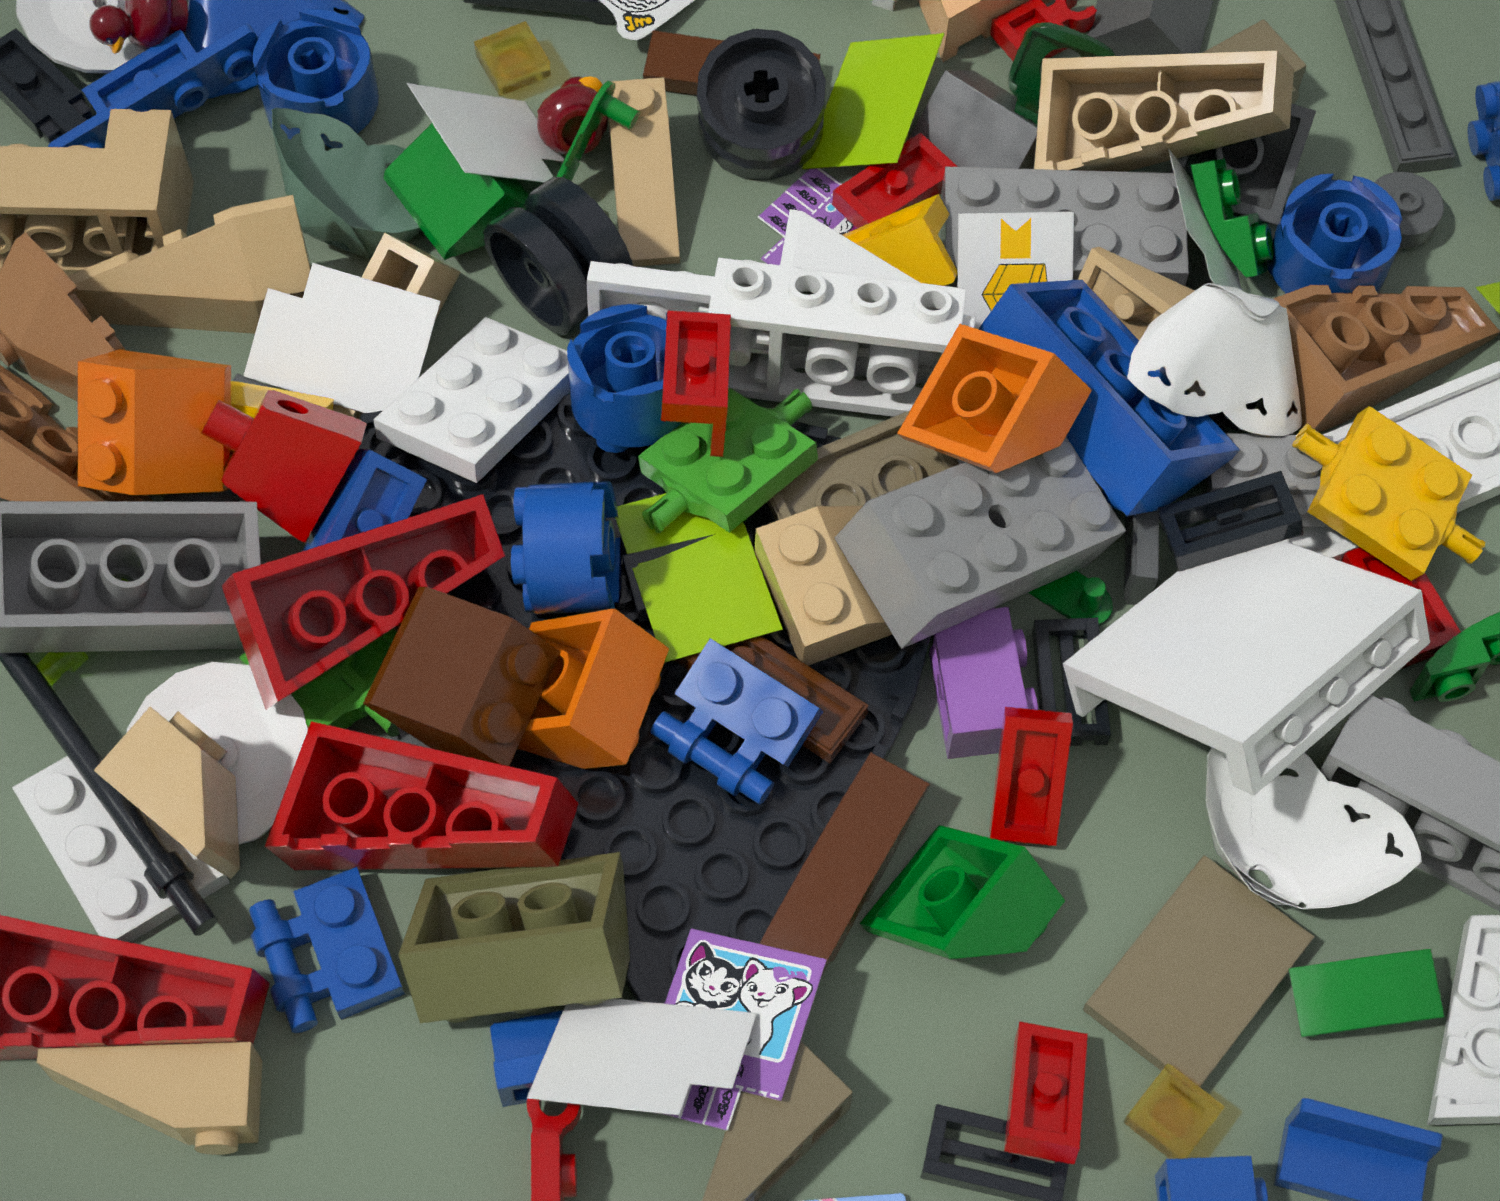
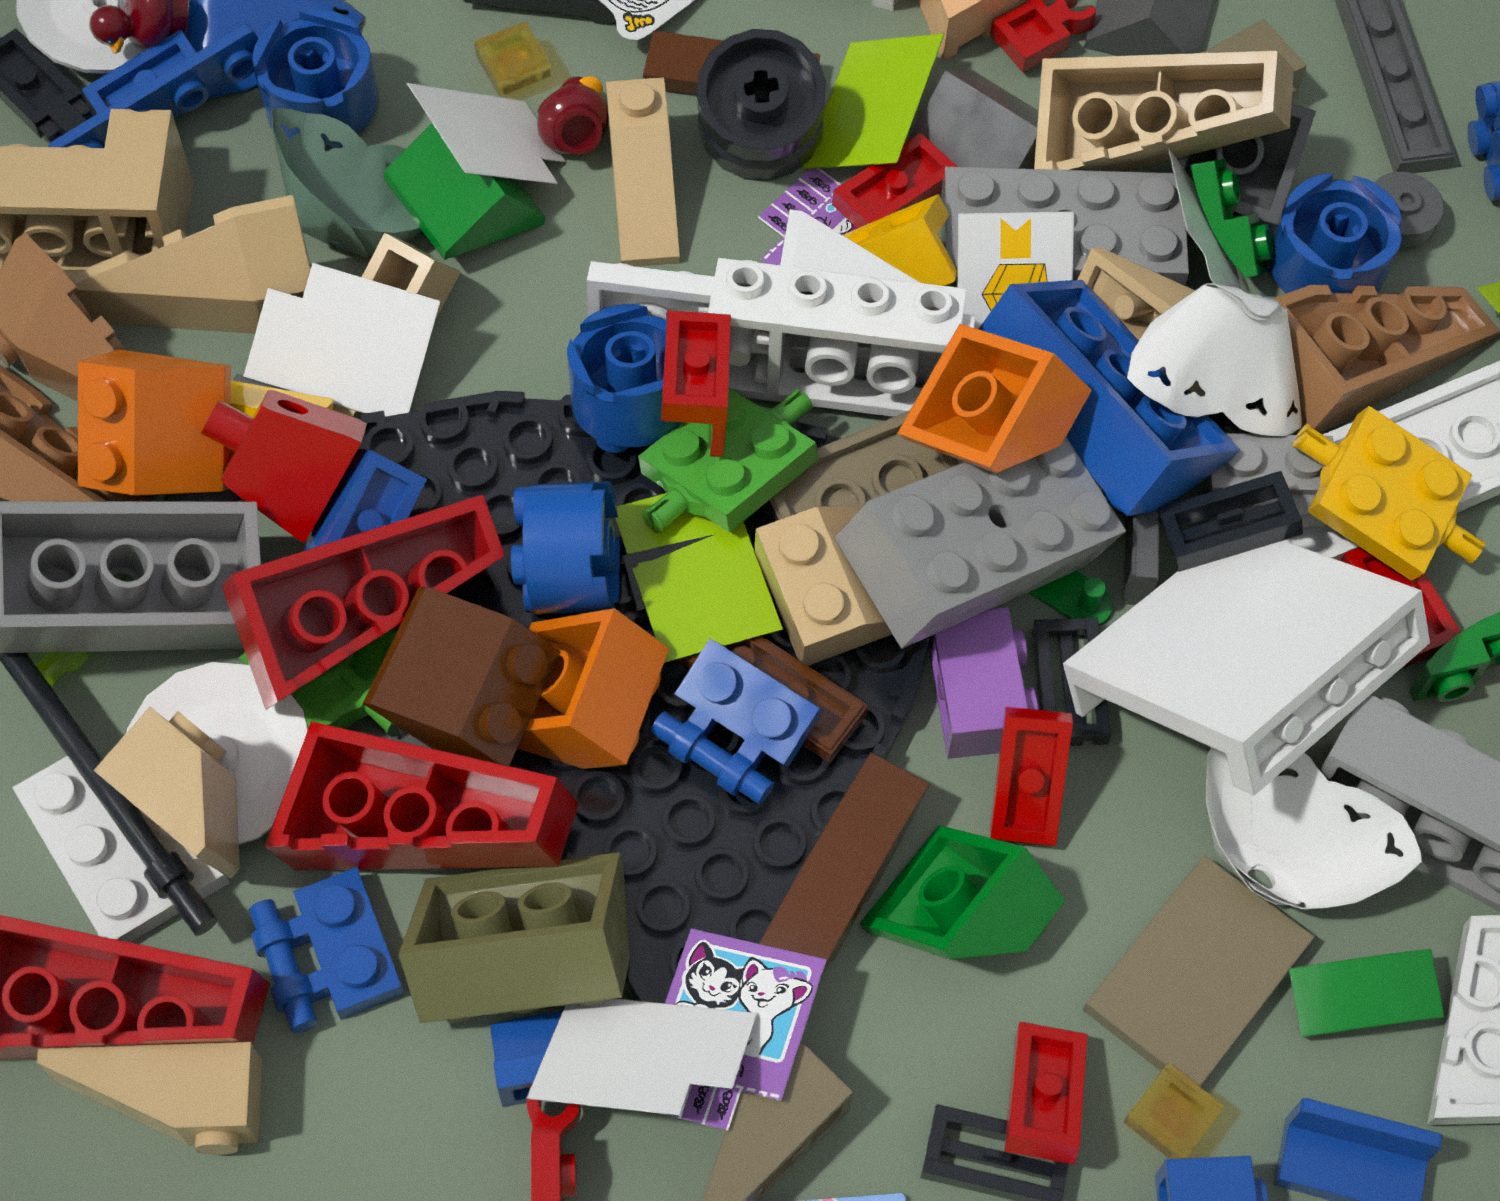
white plate [374,317,570,483] -> none
black wheel [483,177,634,335] -> none
green piece [556,80,640,182] -> none
dark green piece [1008,22,1116,124] -> none

